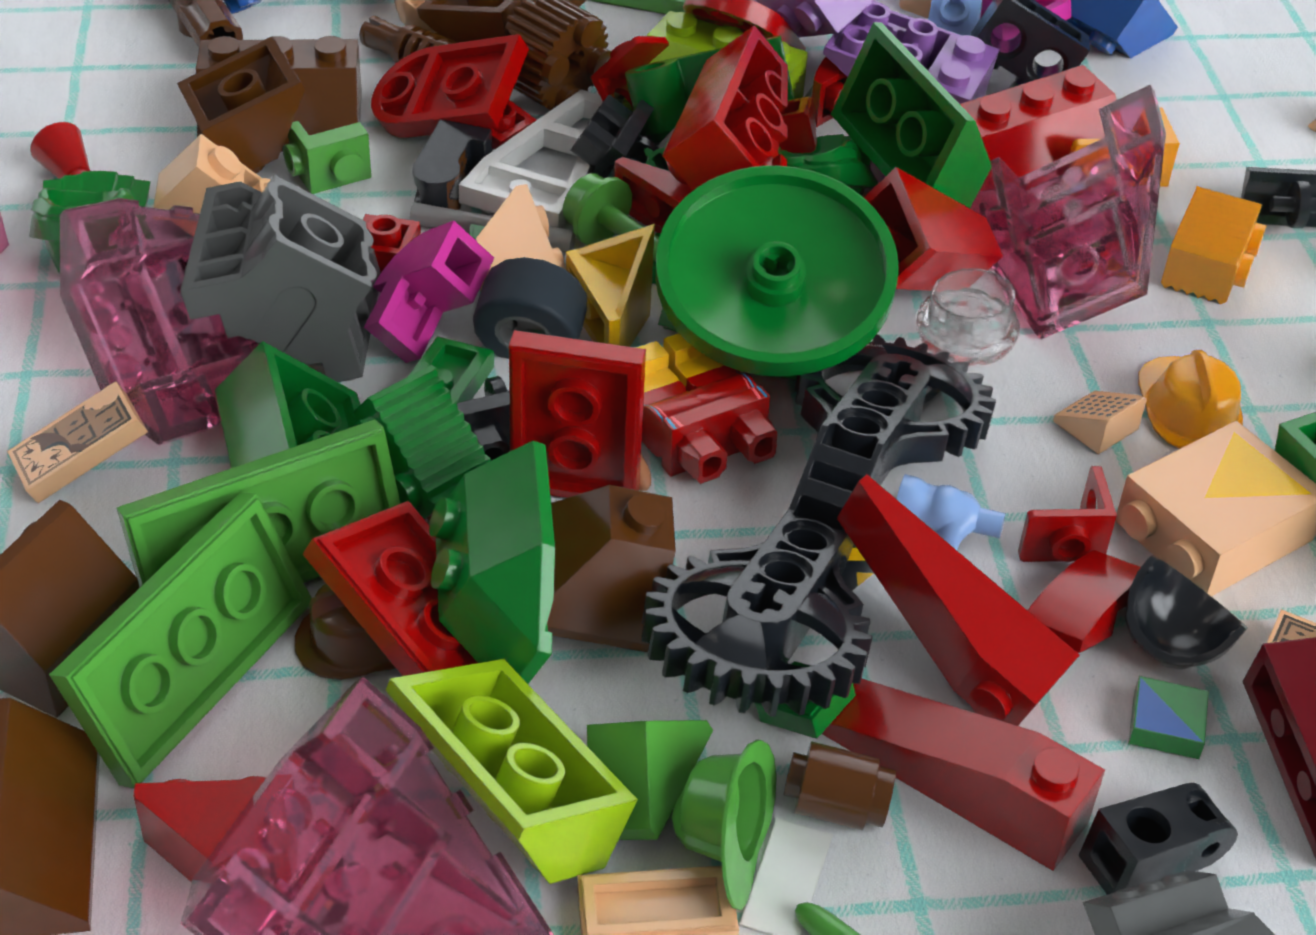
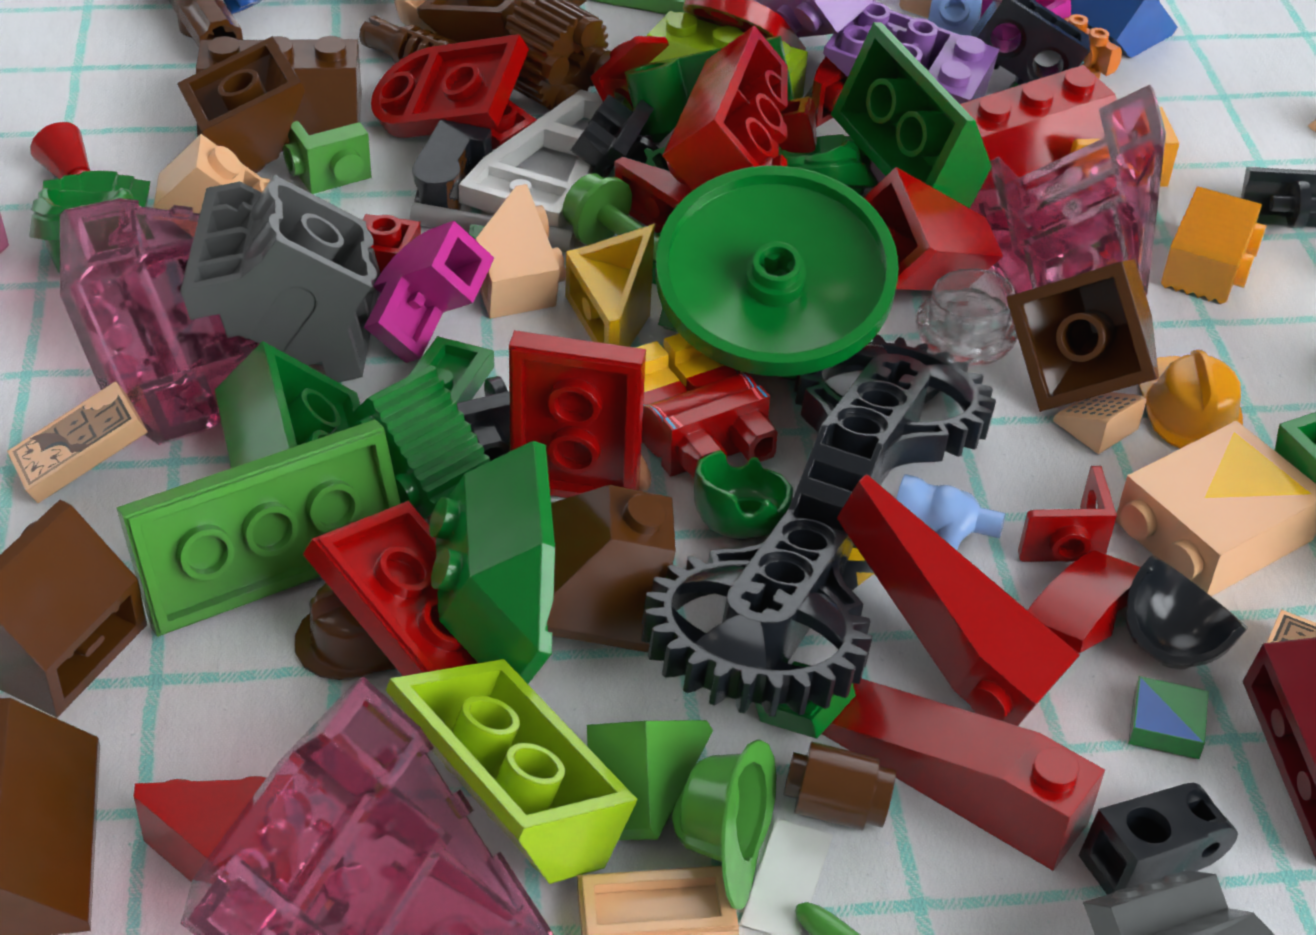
bright green tile [49,492,312,788] -> none
black wheel [473,257,587,359] -> none
none -> green hair [694,450,793,539]
none -> reddish brown slope [1006,259,1159,412]
none -> orange piece [1060,14,1122,79]

